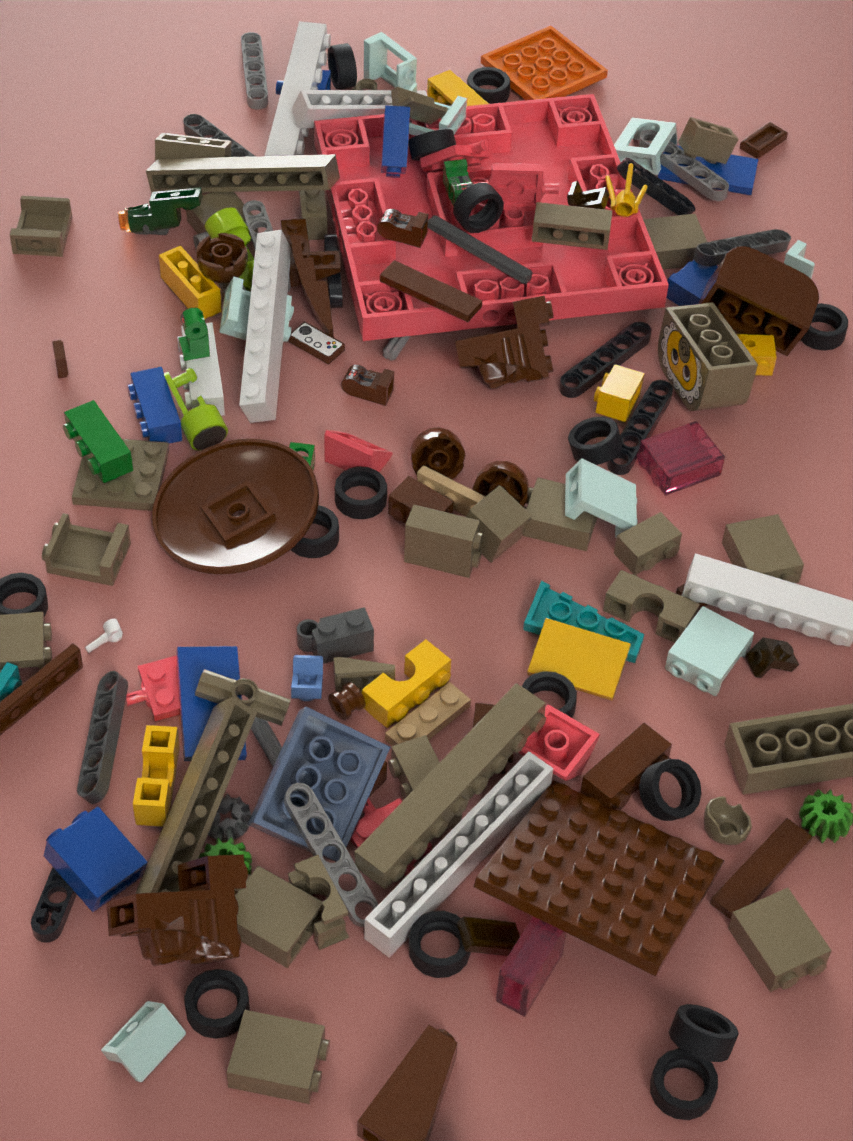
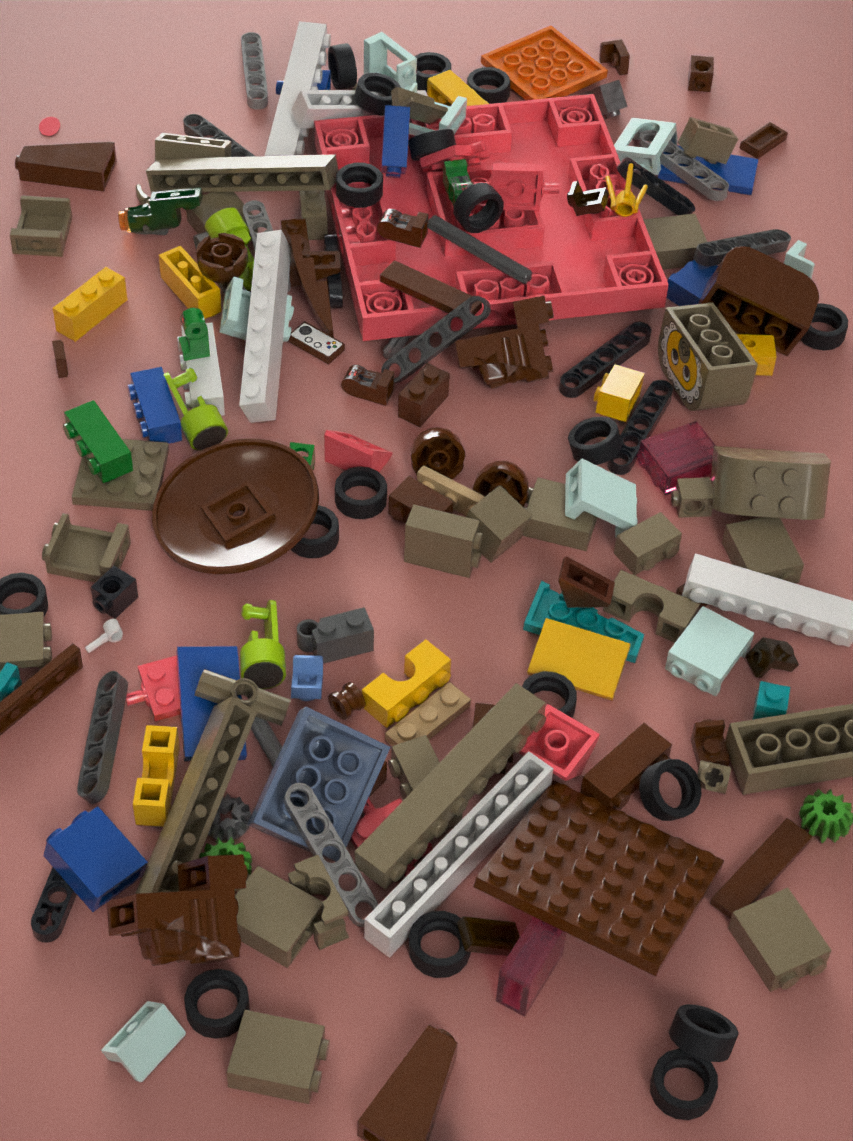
dark tan slope [333,657,395,692] -> none
dark tan brick [532,202,612,250] -> none
dark tan hair [704,796,752,845] -> none
none -> reddish brown slope [15,142,117,192]
none -> coral sticker [39,117,60,136]
none -> yellow brick [53,267,128,342]
none -> black brick [91,566,138,619]
none -> dark tan helmet [136,184,150,205]
none -> lime piece [240,600,286,689]
none -> black tyre [336,163,383,208]
none -> black tyre [354,73,401,116]
none -> dark grey beam [381,296,491,383]
none -> reddish brown brick [398,363,450,427]
none -> black tyre [414,52,452,92]
none -> copper slope [558,556,615,608]
none -> flat silver slope [580,80,628,118]
none -> reddish brown bracket [599,39,630,75]
none -> dark tan brick [671,477,713,518]
none -> reddish brown brick [688,55,714,92]
none -> reddish brown bracket [691,719,730,769]
none -> dark tan piece [697,760,731,794]
none -> dark tan brick [711,446,831,520]
none -> teal brick [752,681,790,720]

